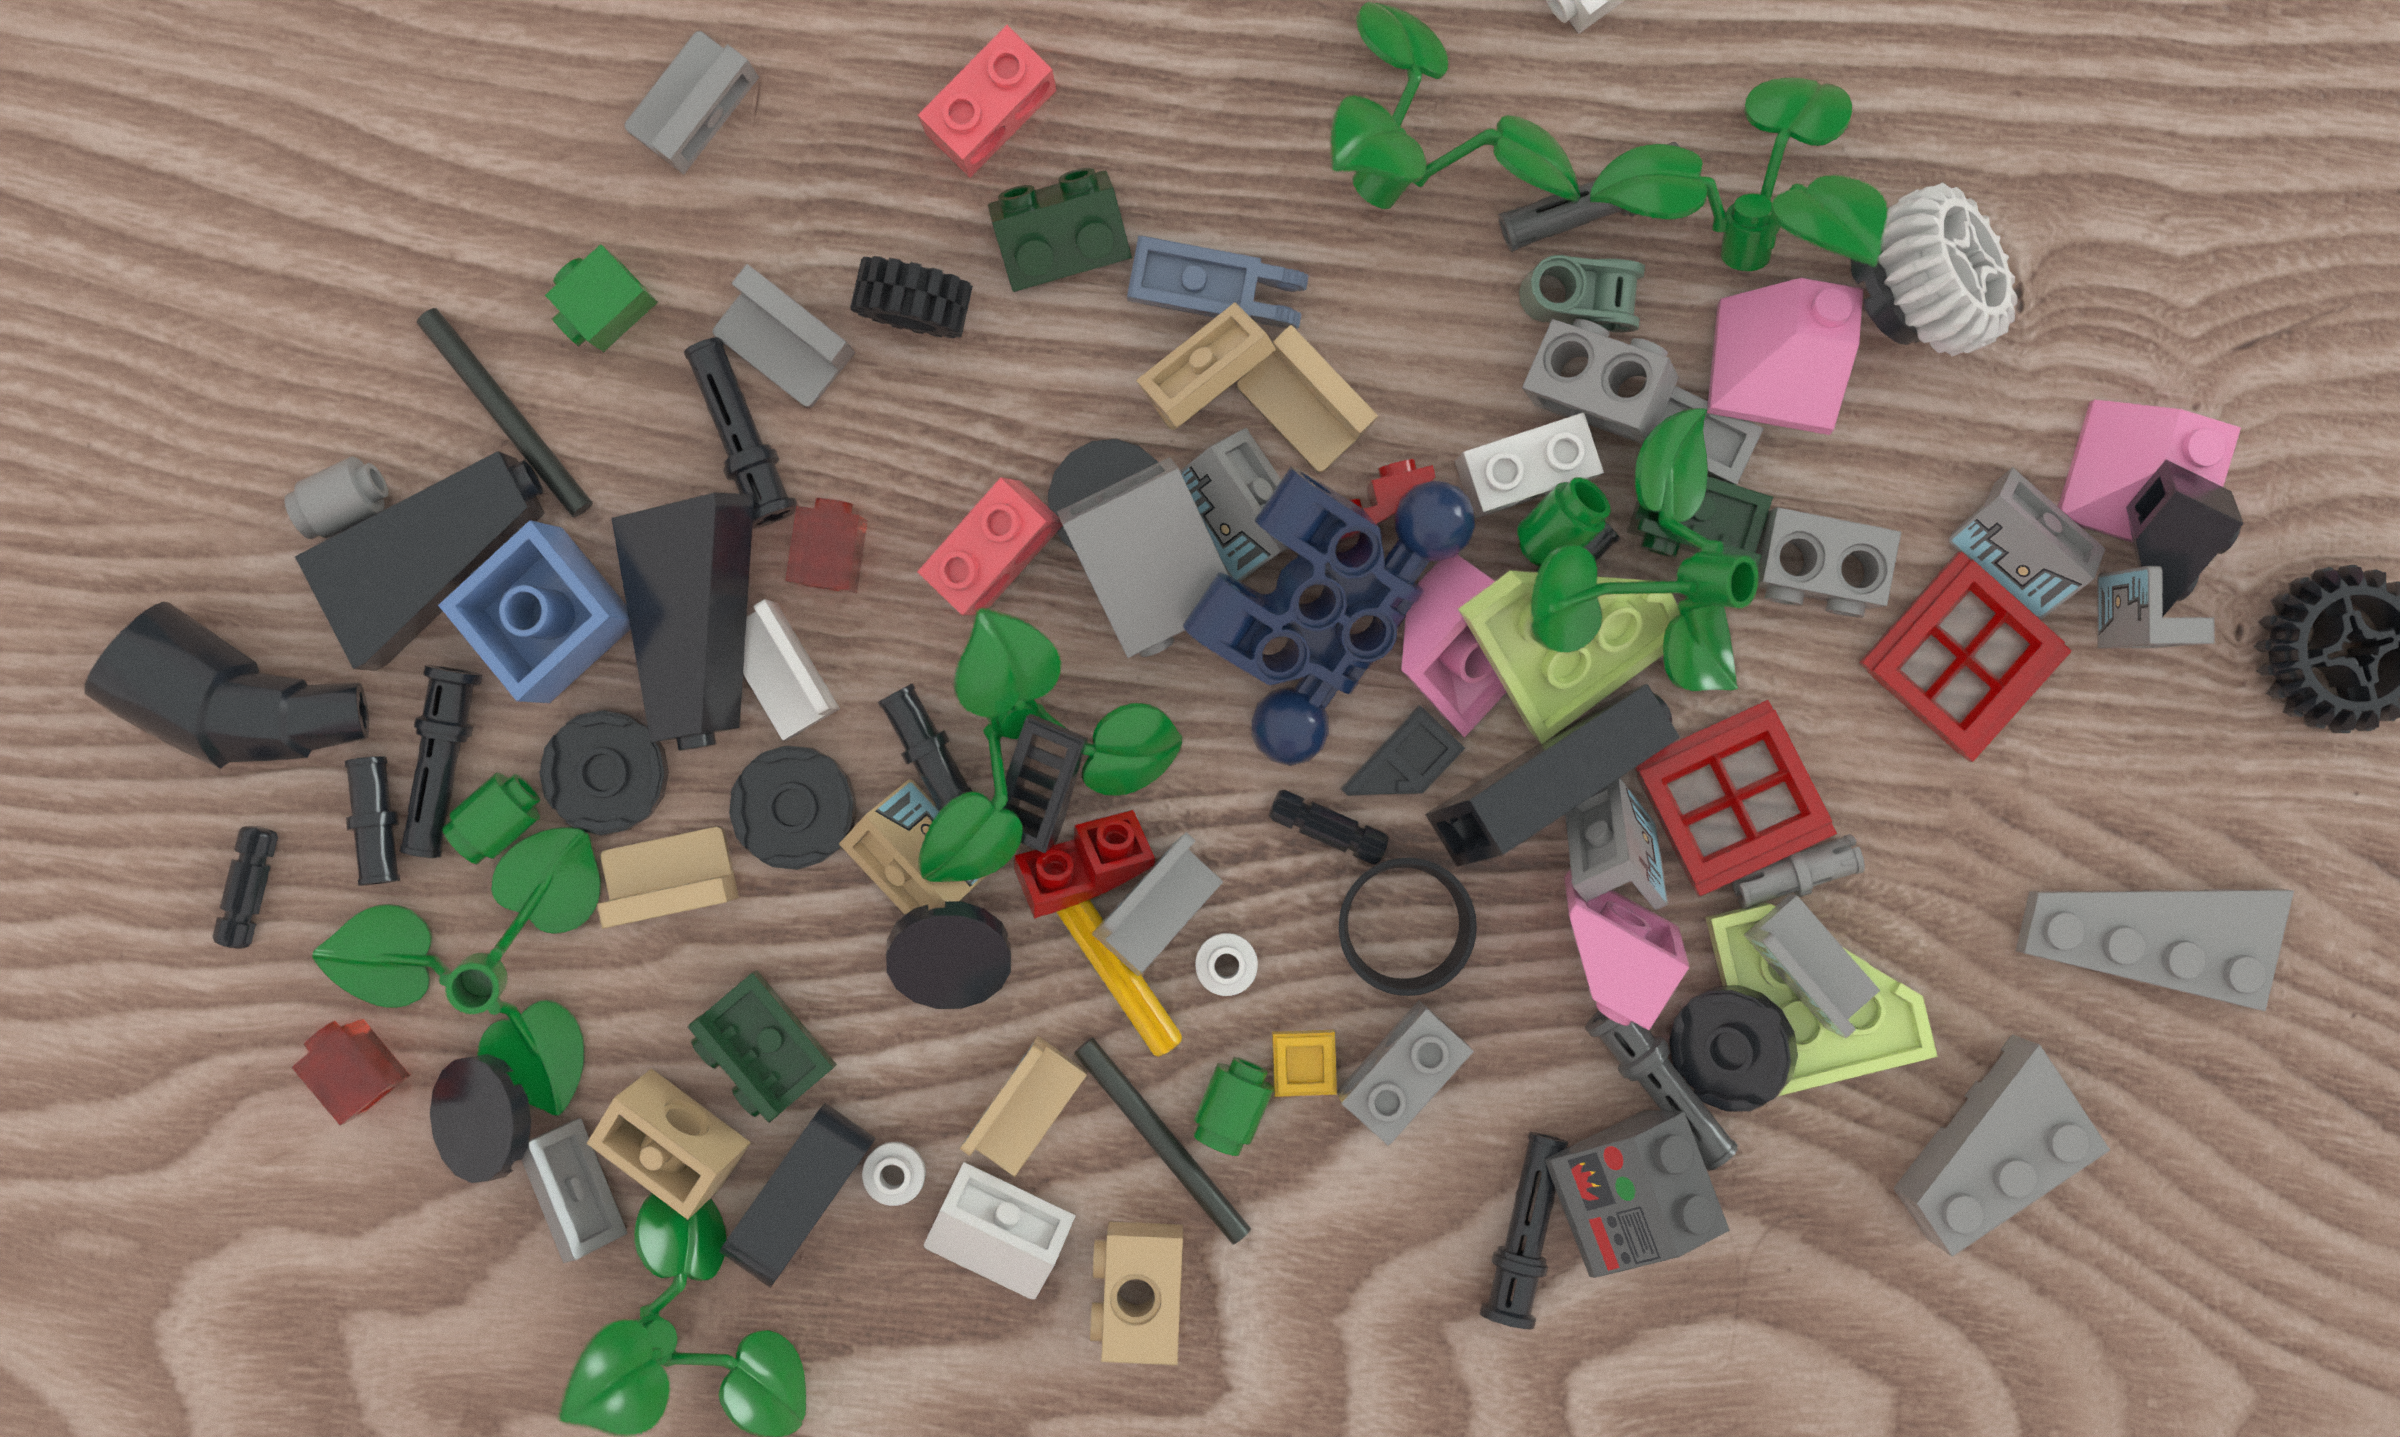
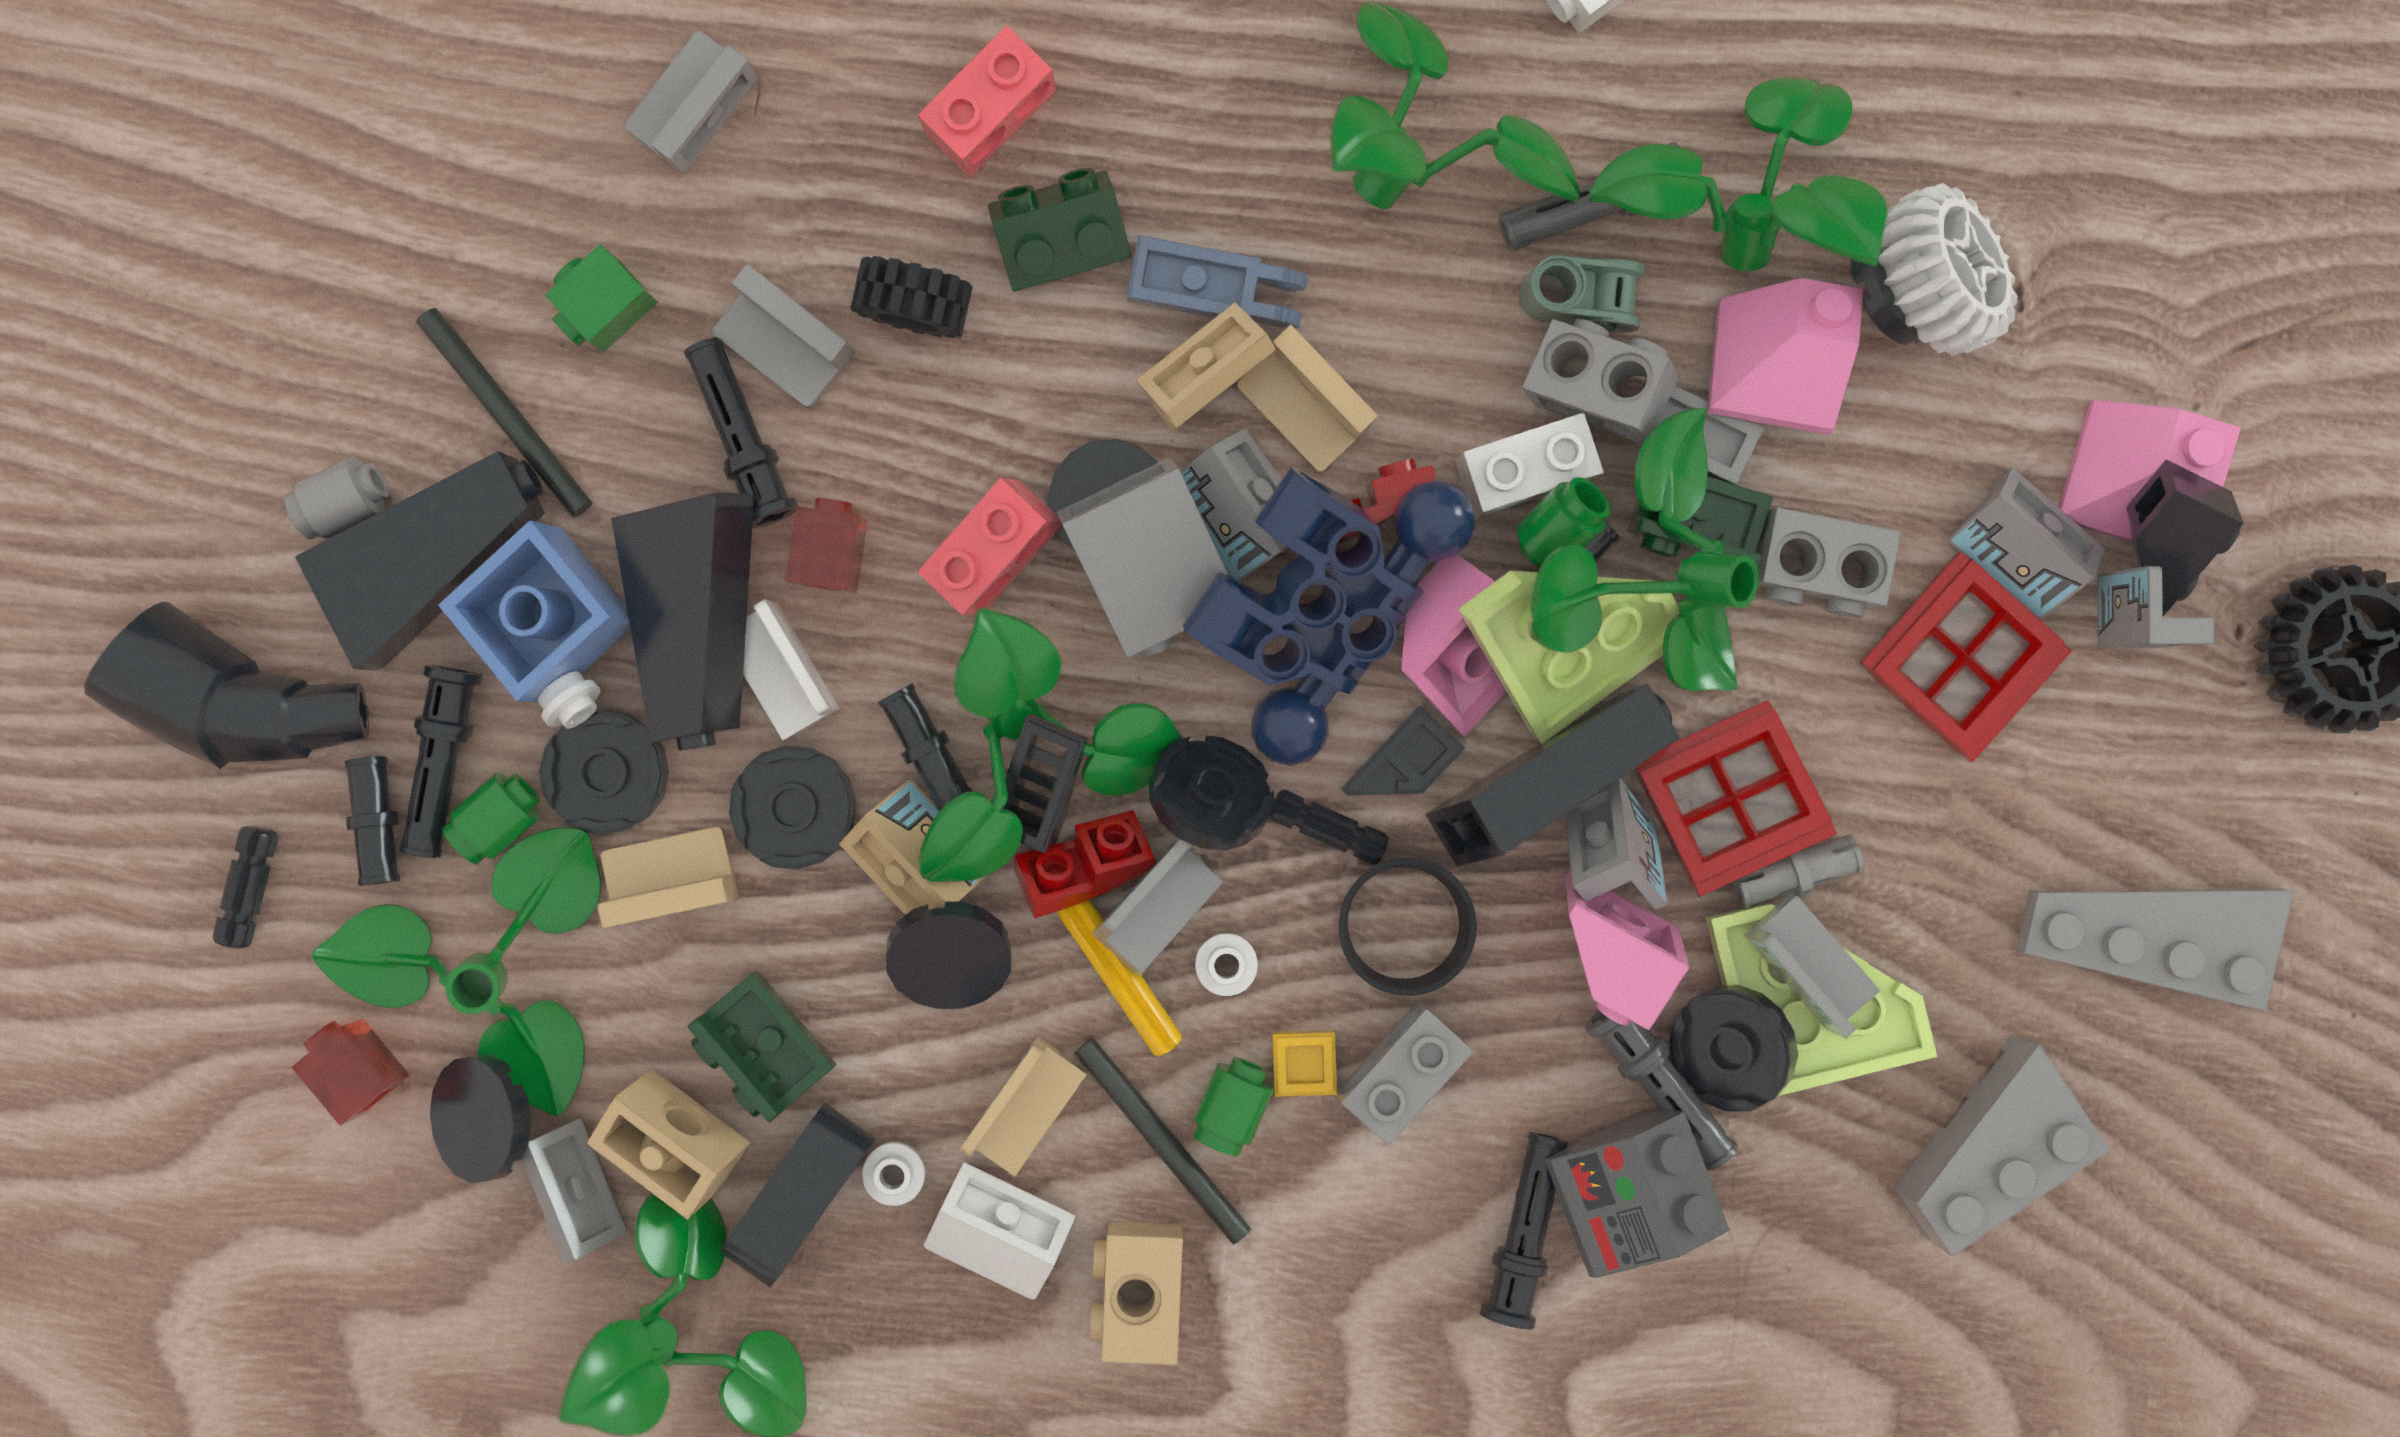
none -> white plate [537,671,600,729]
none -> black tile [1148,735,1275,851]

